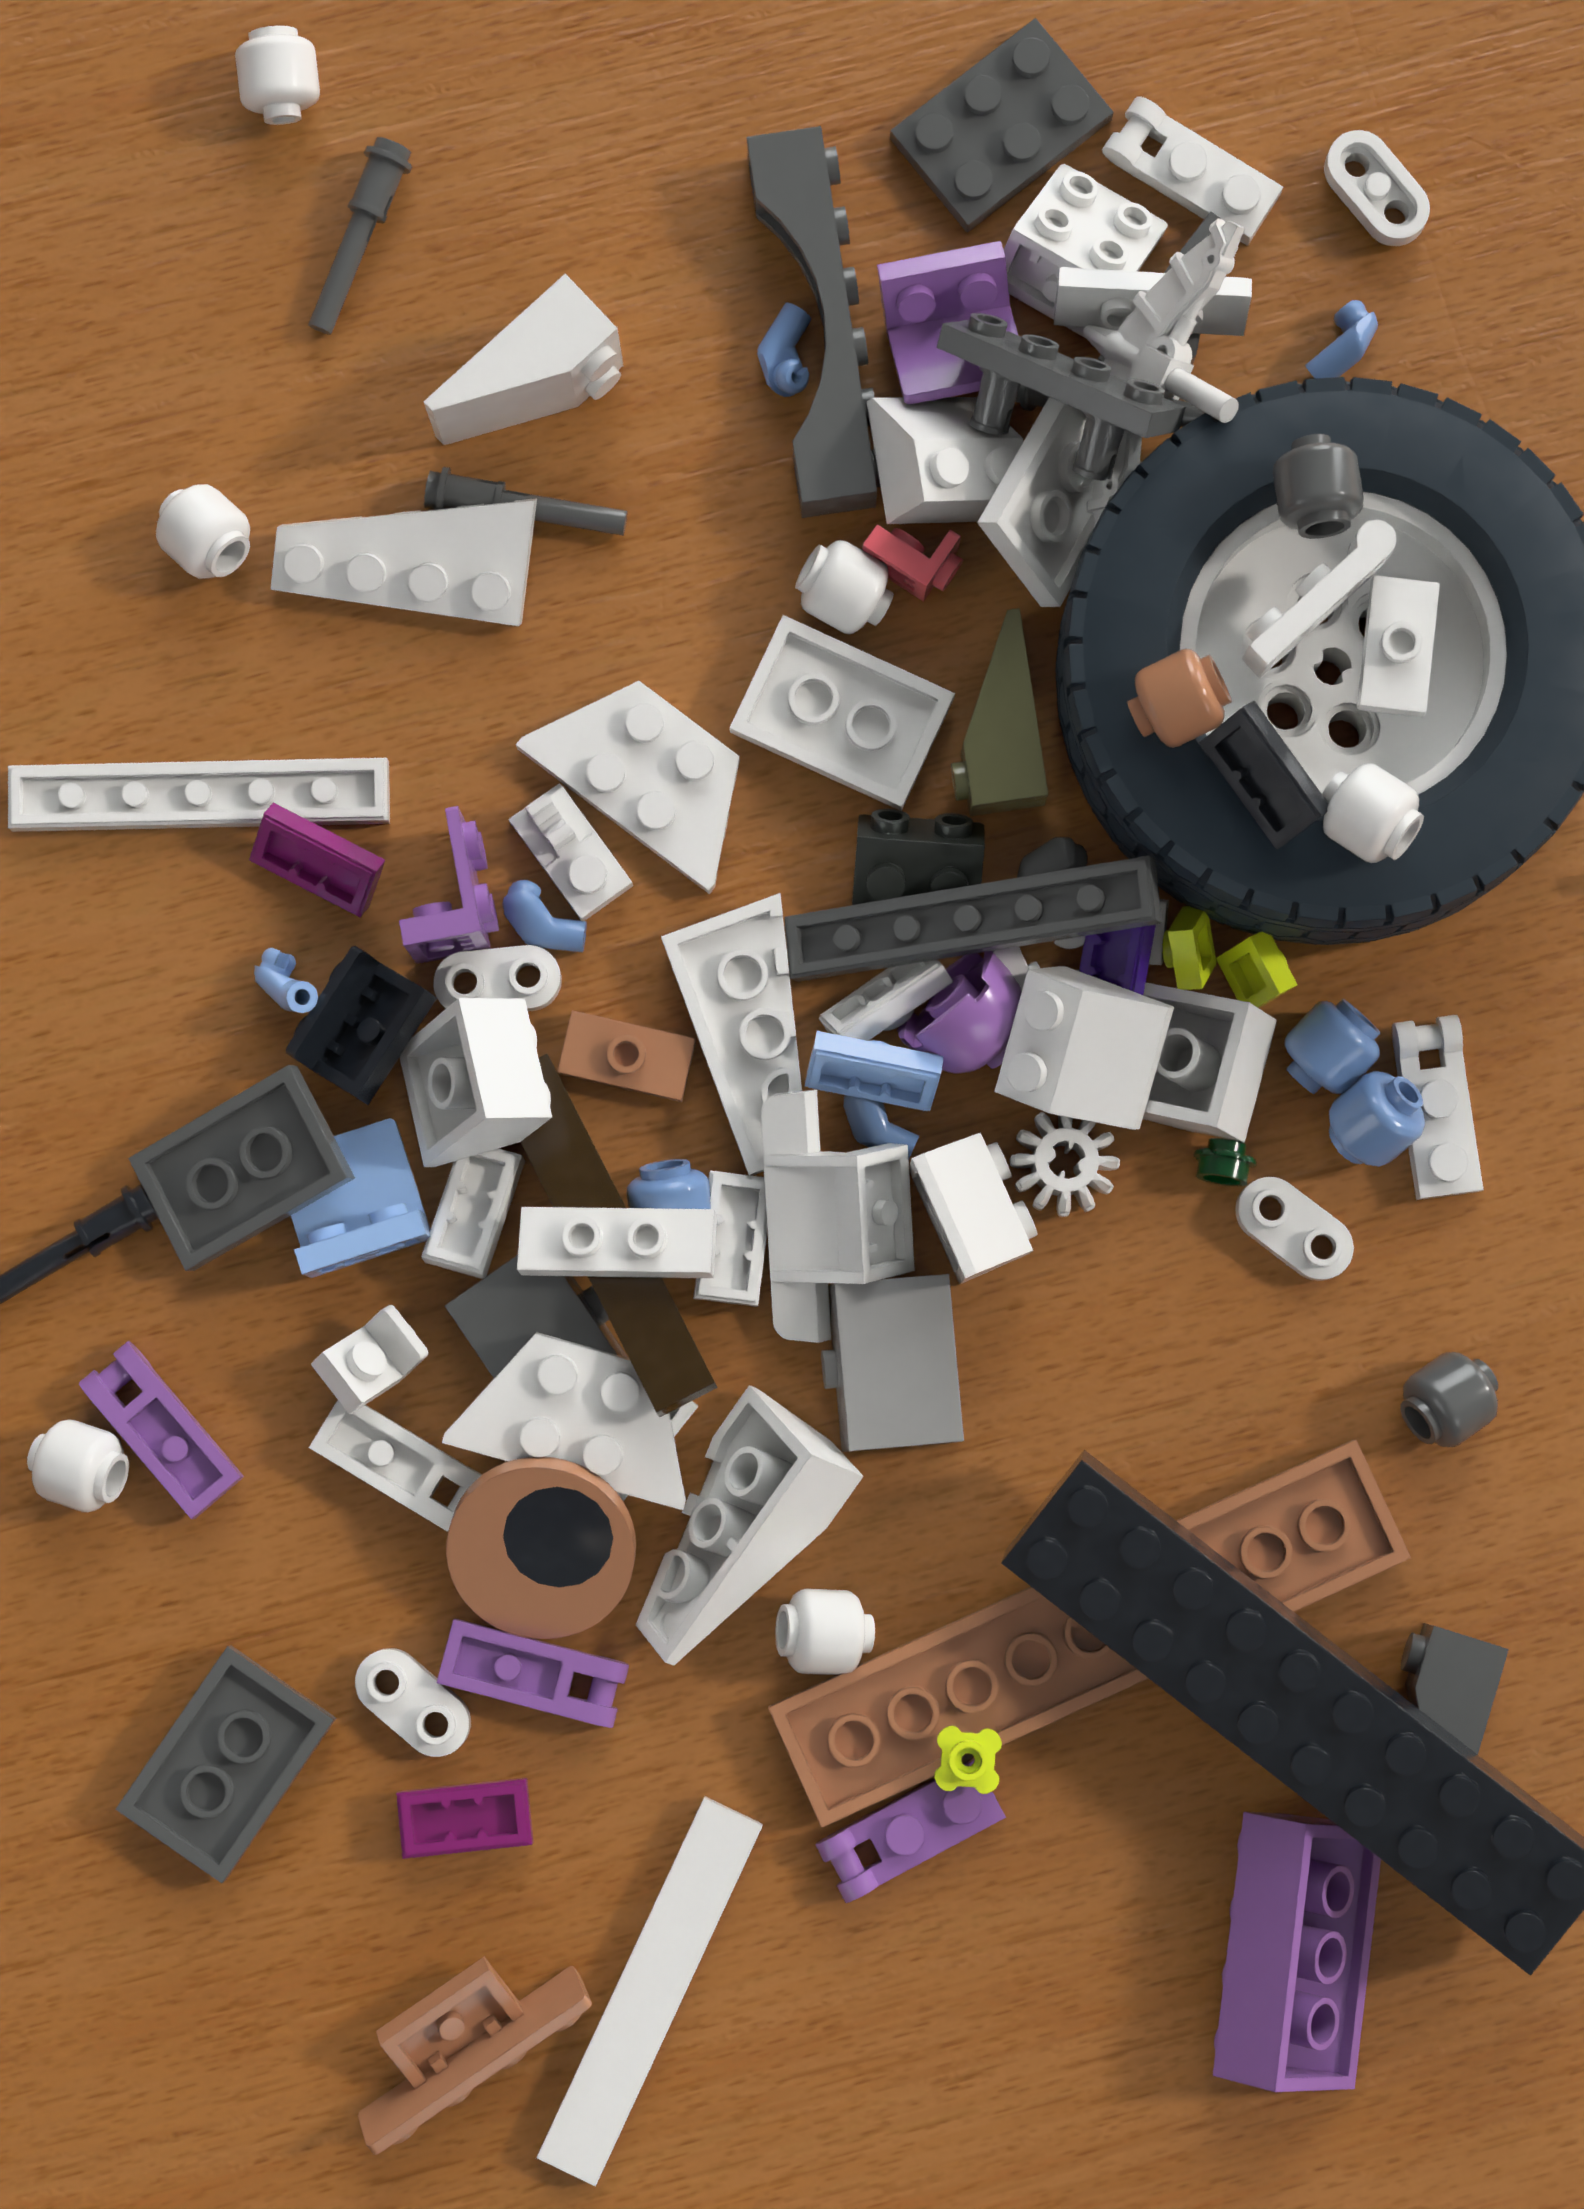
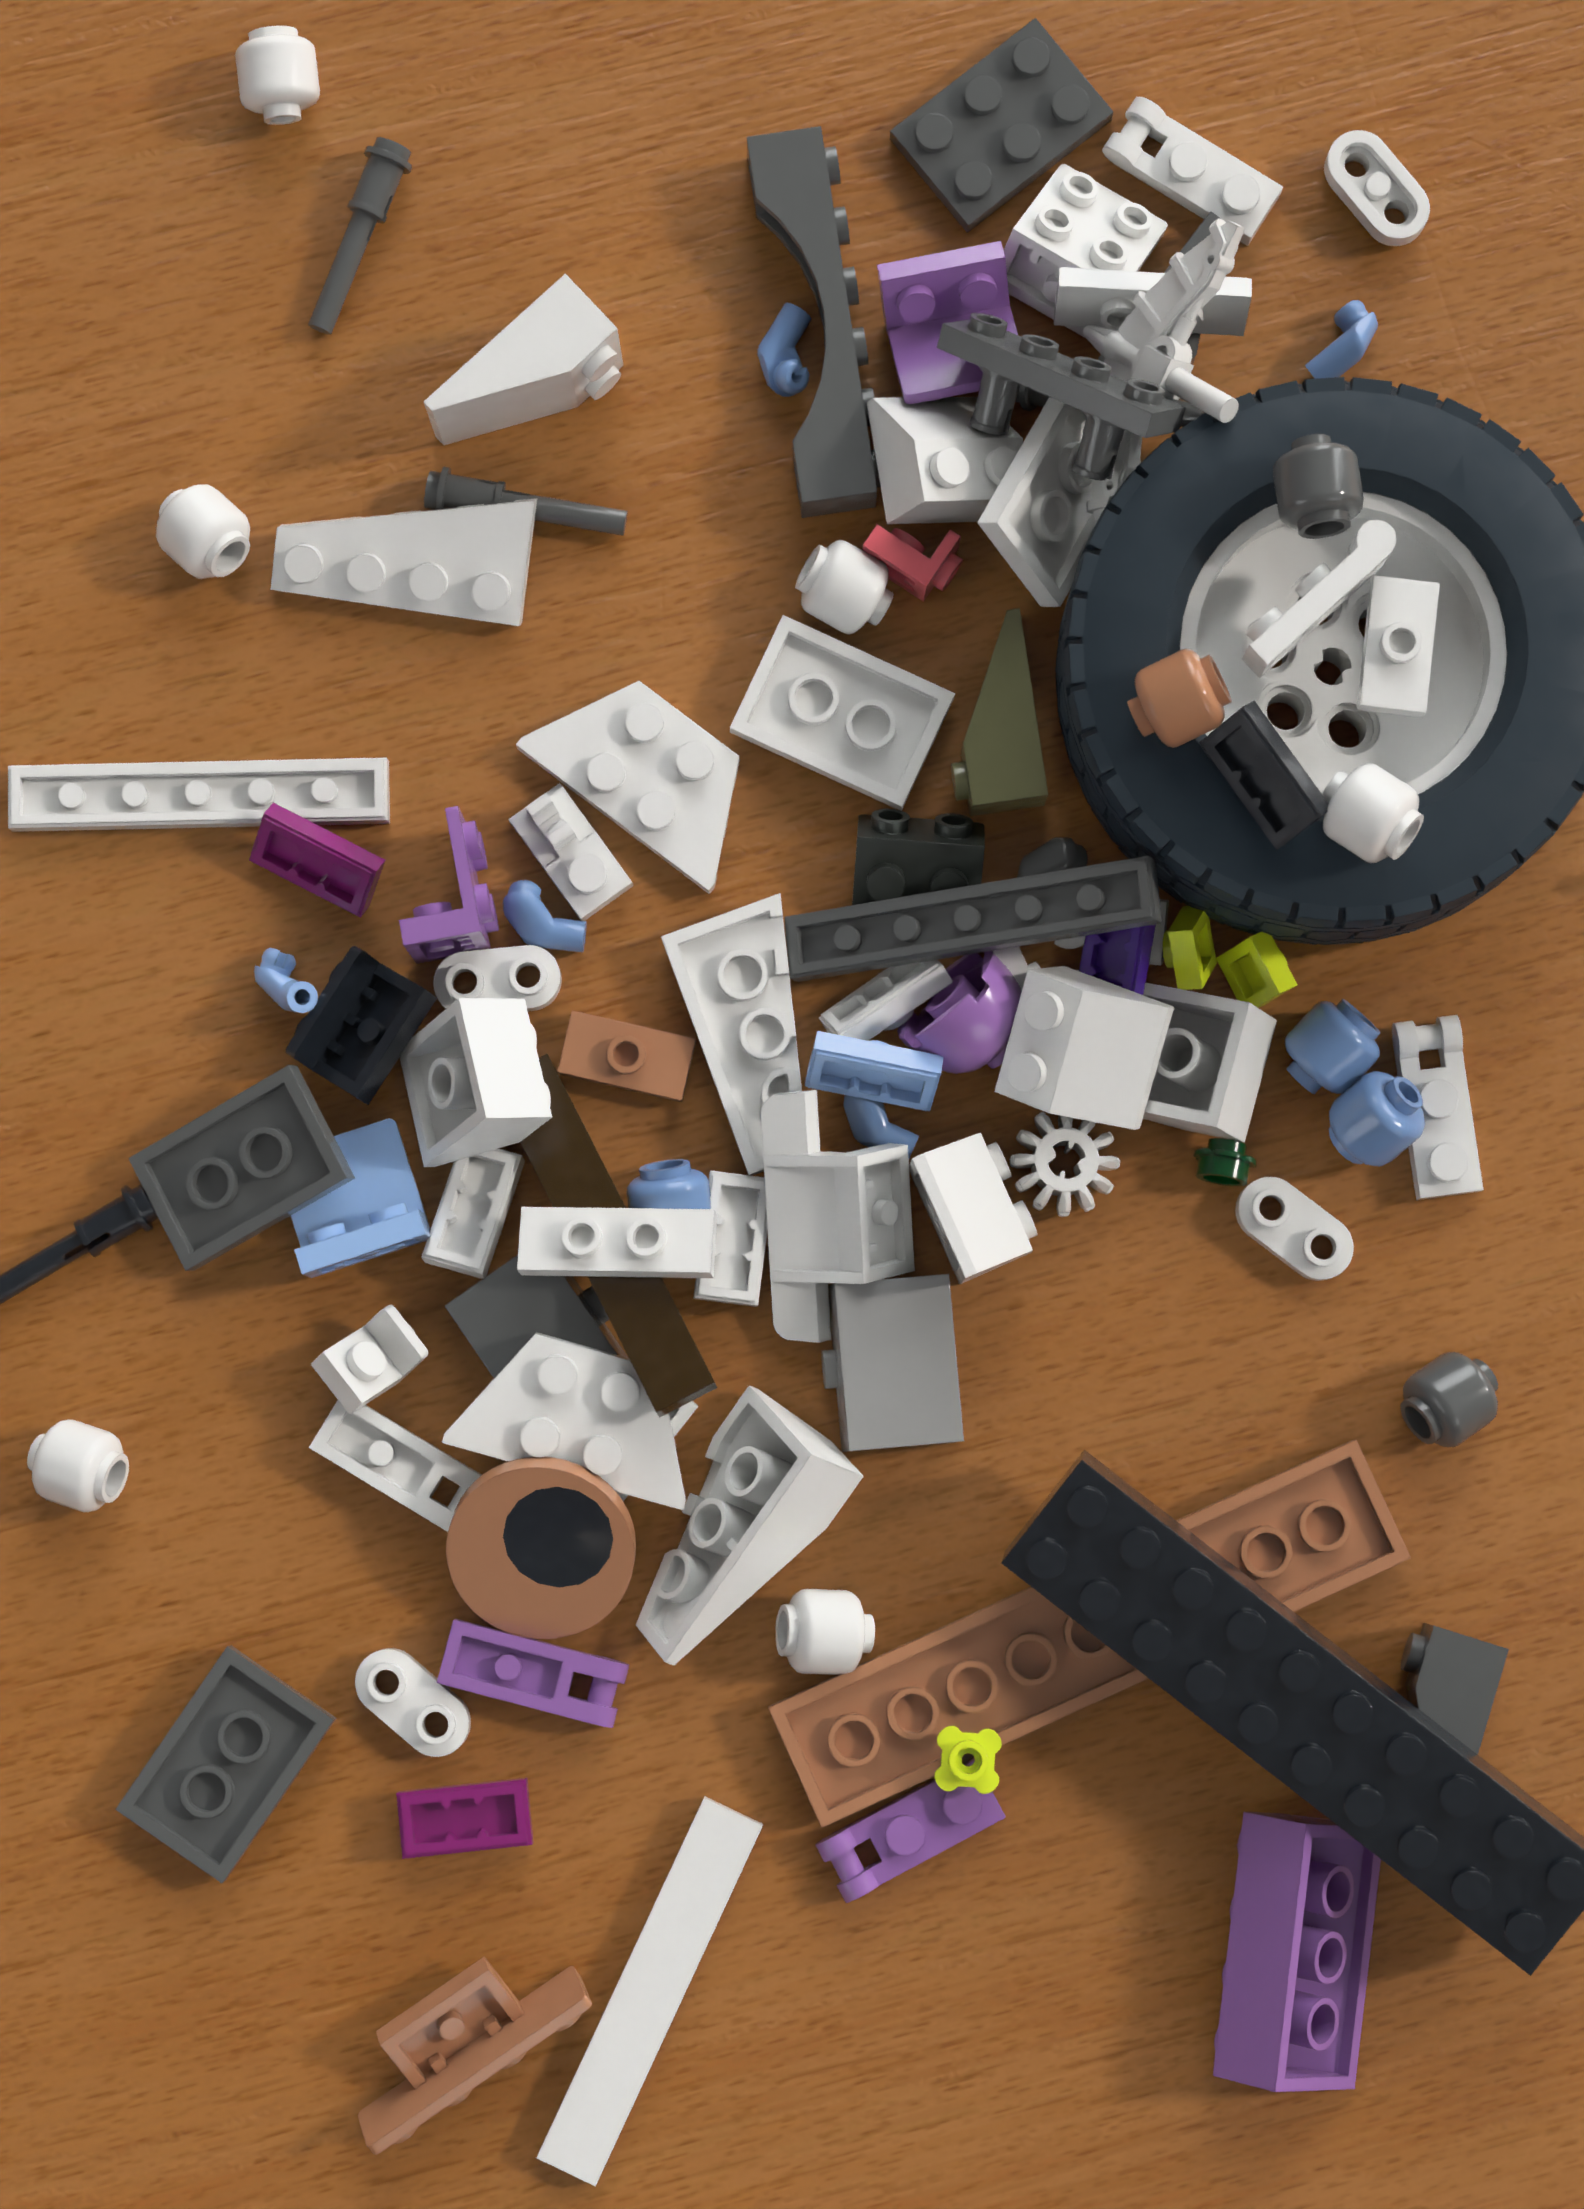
medium lavender plate [79,1341,244,1519] -> none

